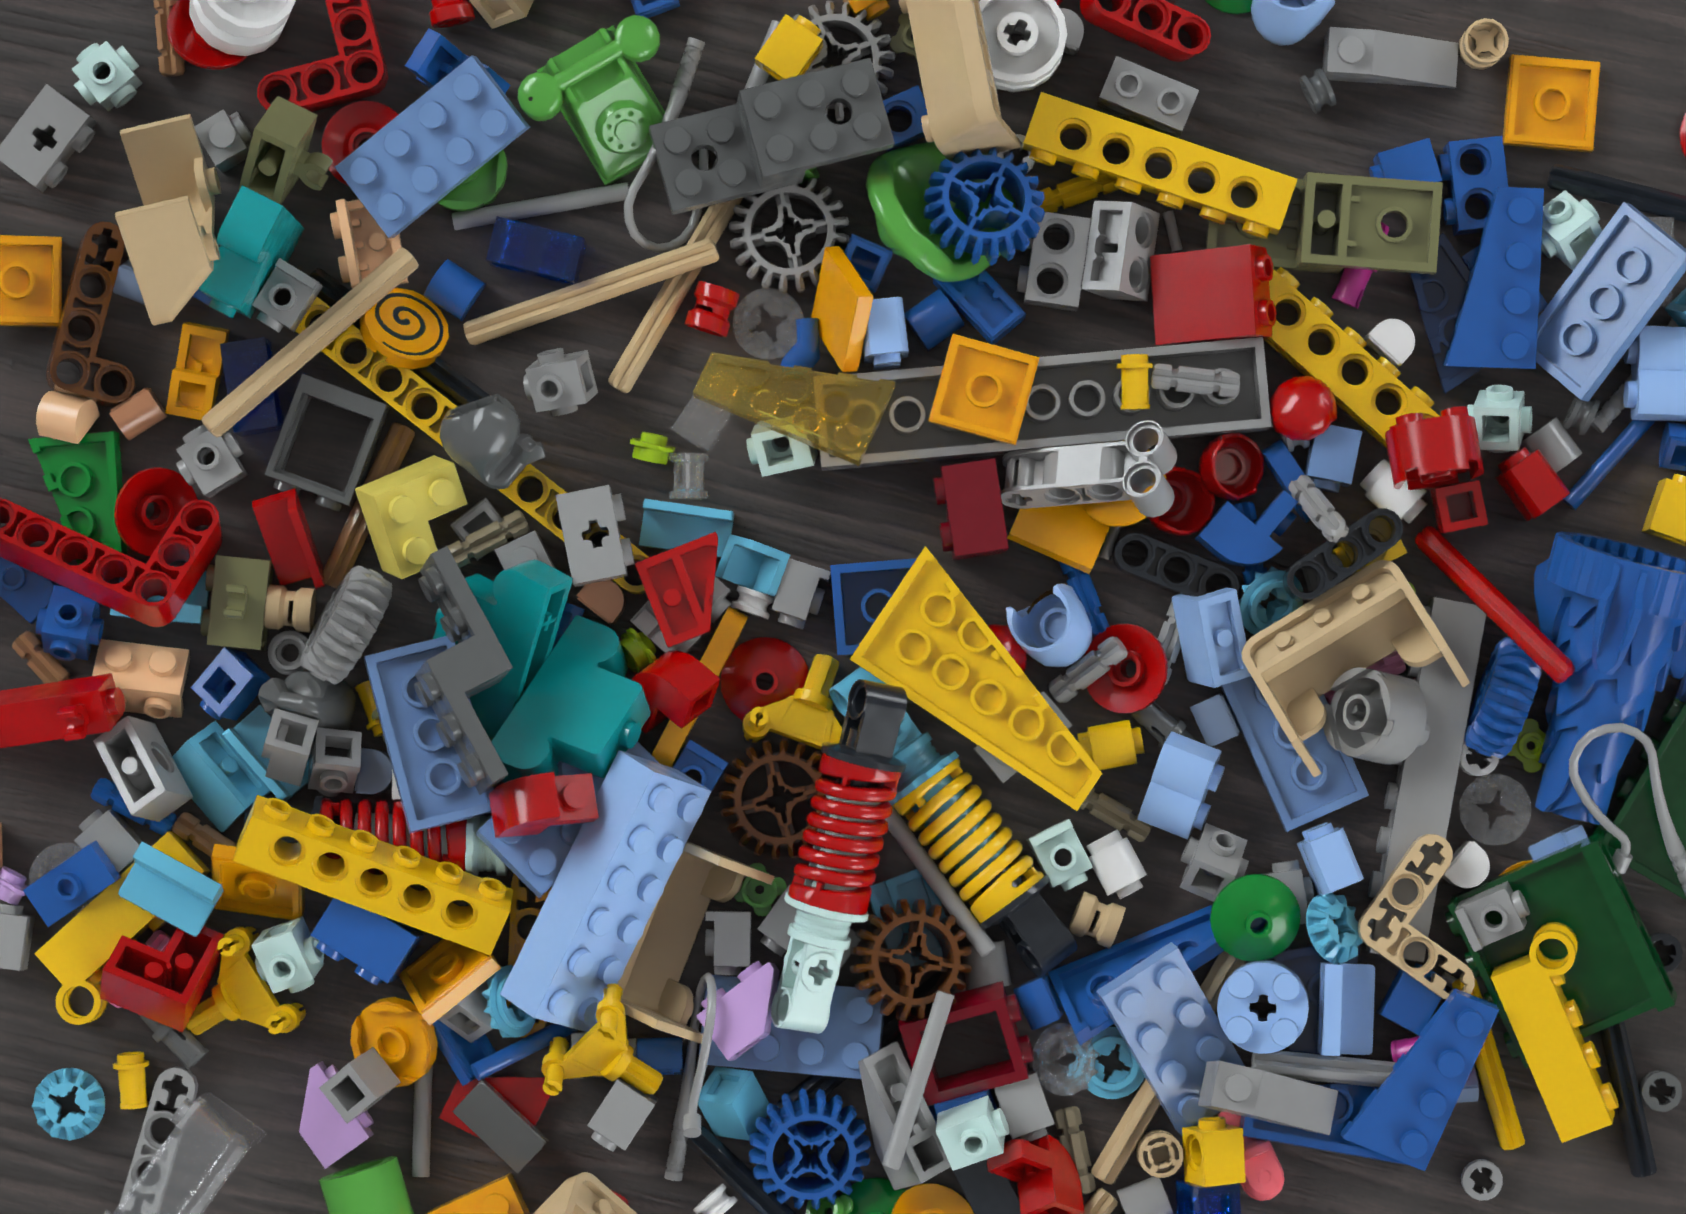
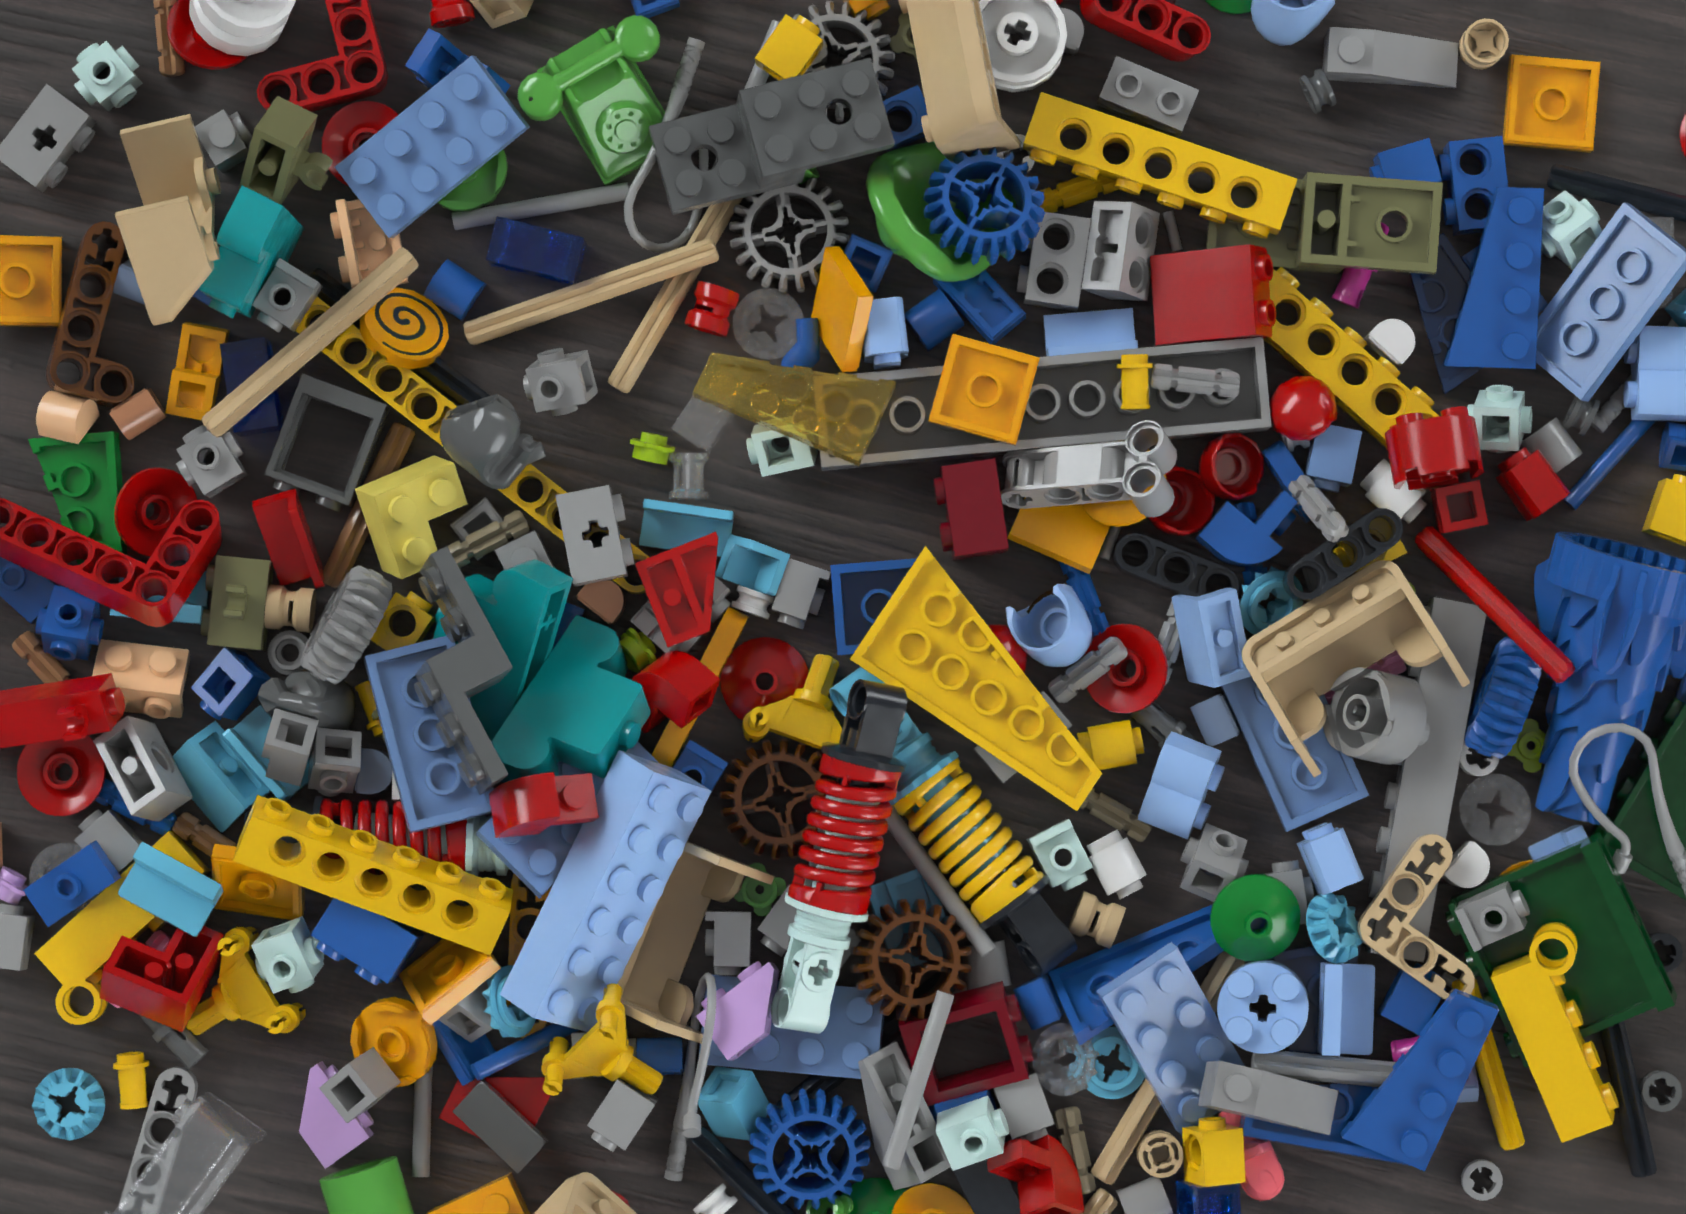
none -> red dish [17,735,106,817]
none -> yellow brick [371,591,435,651]
none -> light blue panel [1043,308,1138,356]

